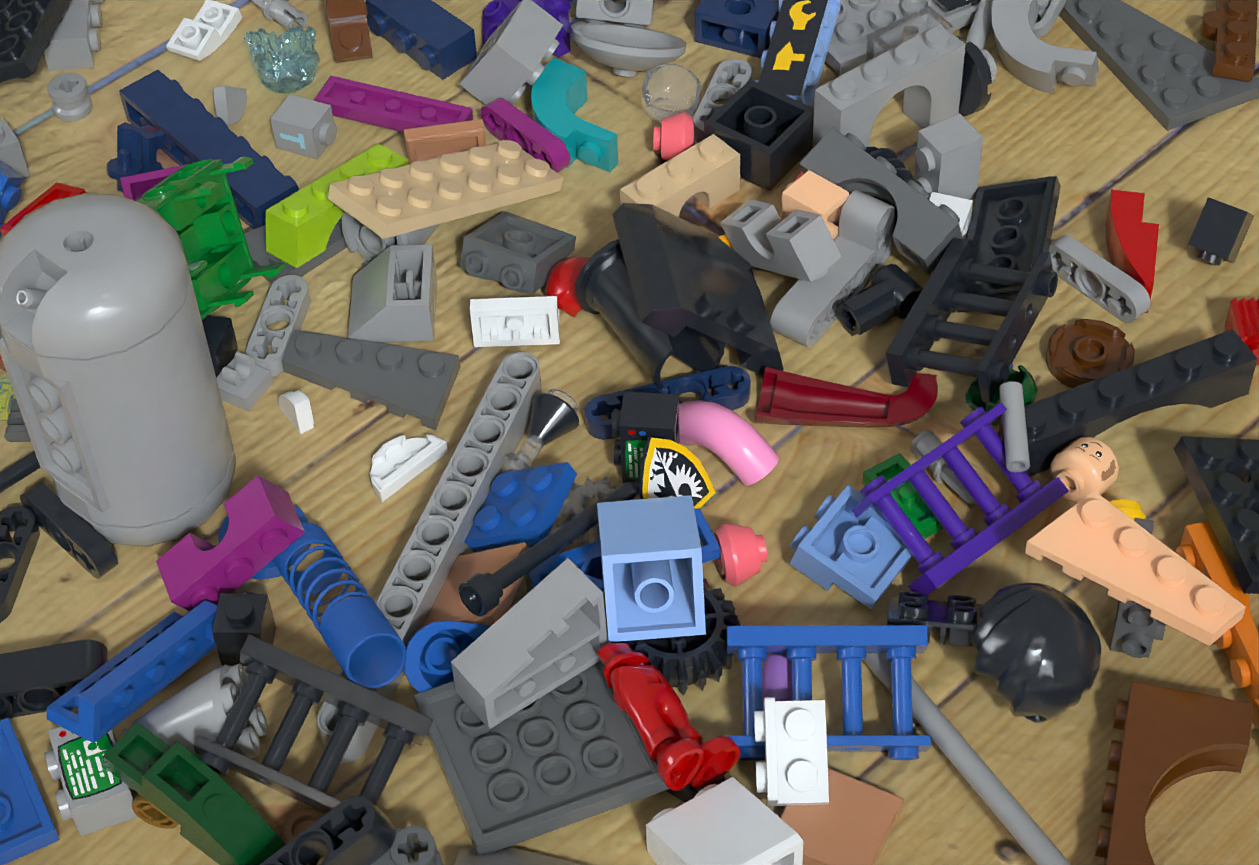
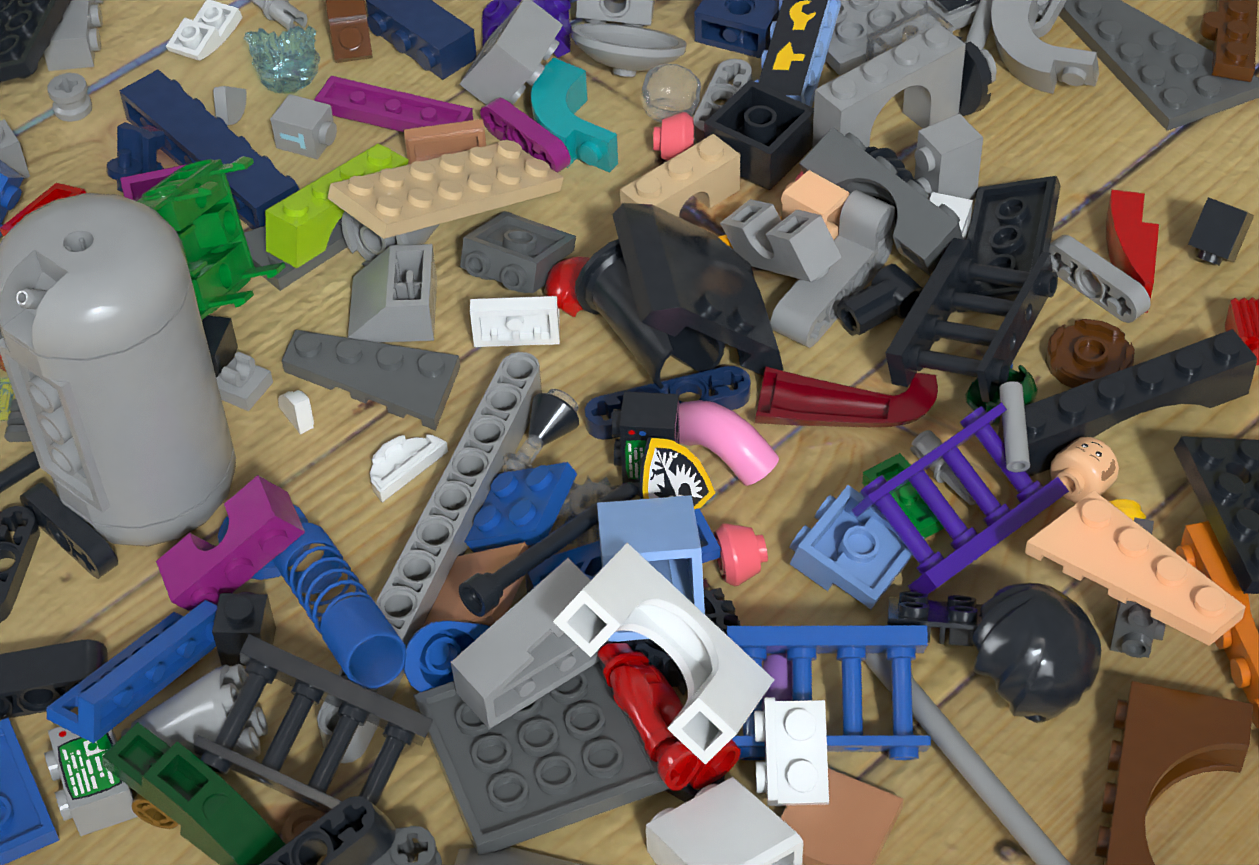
light grey beam [246,275,311,377] -> none
none -> white arch [553,543,774,764]

